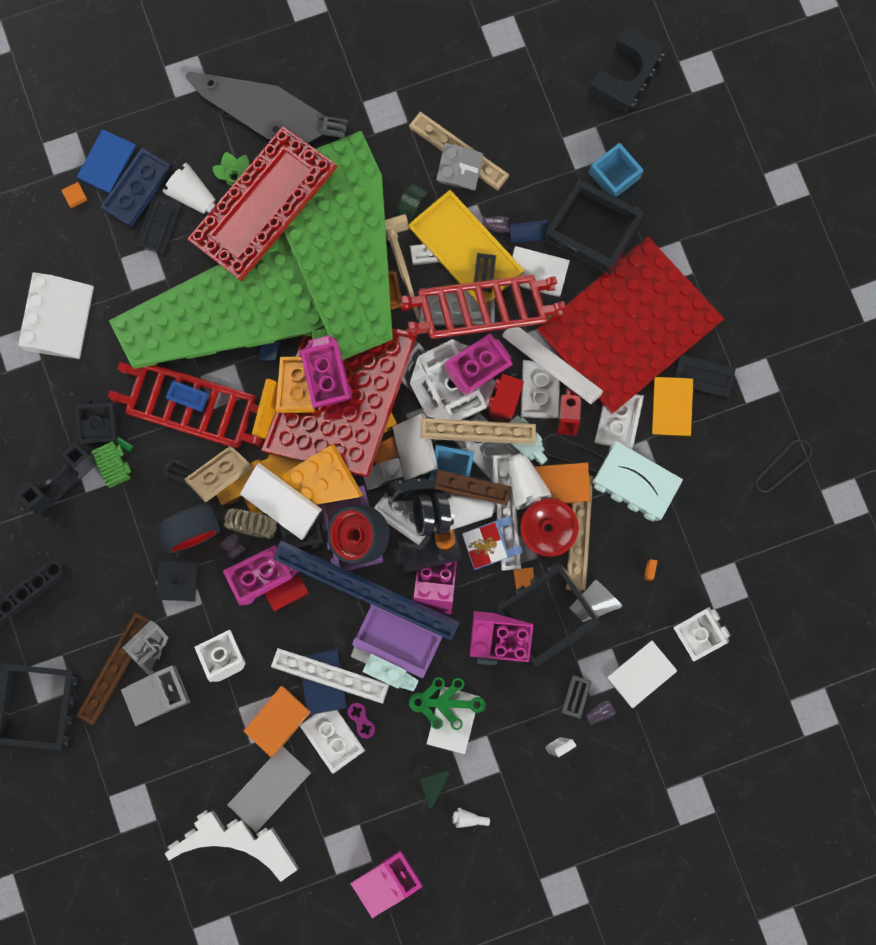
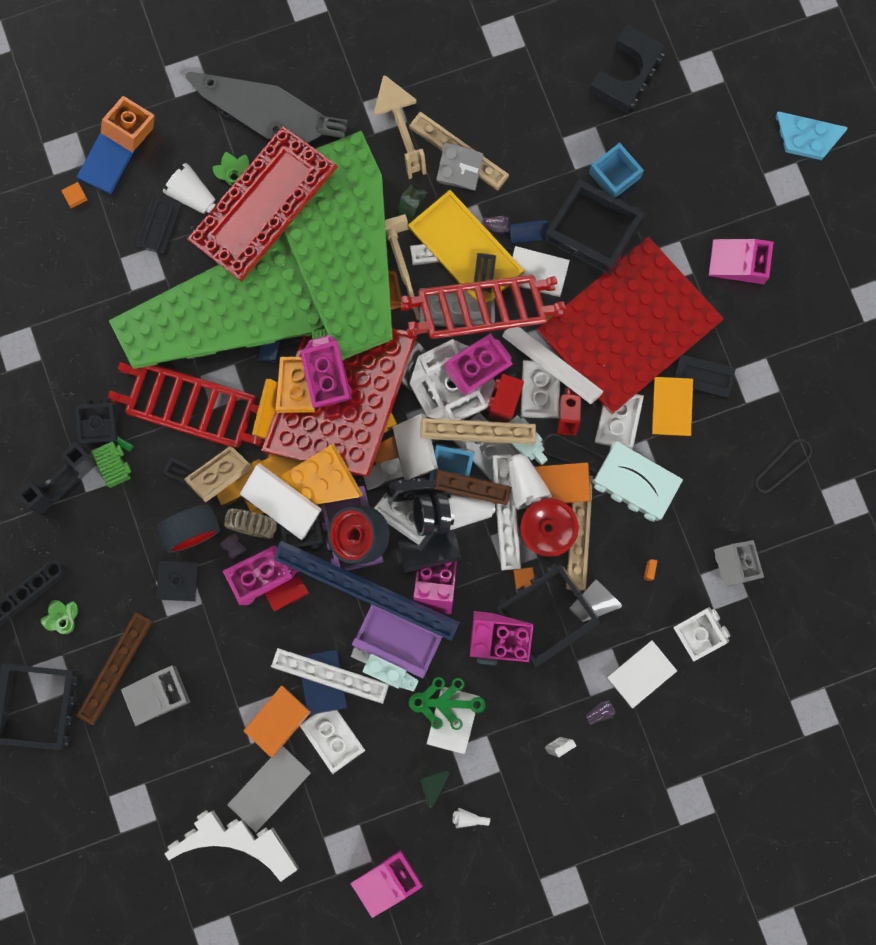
white slope [18,272,94,359] -> none
dark blue tile [100,148,173,227] -> none
light grey slope [123,621,169,675] -> none
blue tile [166,381,209,412] -> none
white slope [195,630,245,682] -> none
magenta axle [348,703,376,738] -> none
orange tile [435,529,455,549] -> none
flag [462,517,523,570] -> none
dark grey tile [561,675,592,719] -> none
none -> bright green plate [41,600,78,634]
none -> orange brick [101,96,155,153]
none -> tan piece [374,76,427,179]
none -> slope [708,239,773,284]
none -> light grey slope [714,540,764,587]
none -> medium azure wing [776,112,847,160]

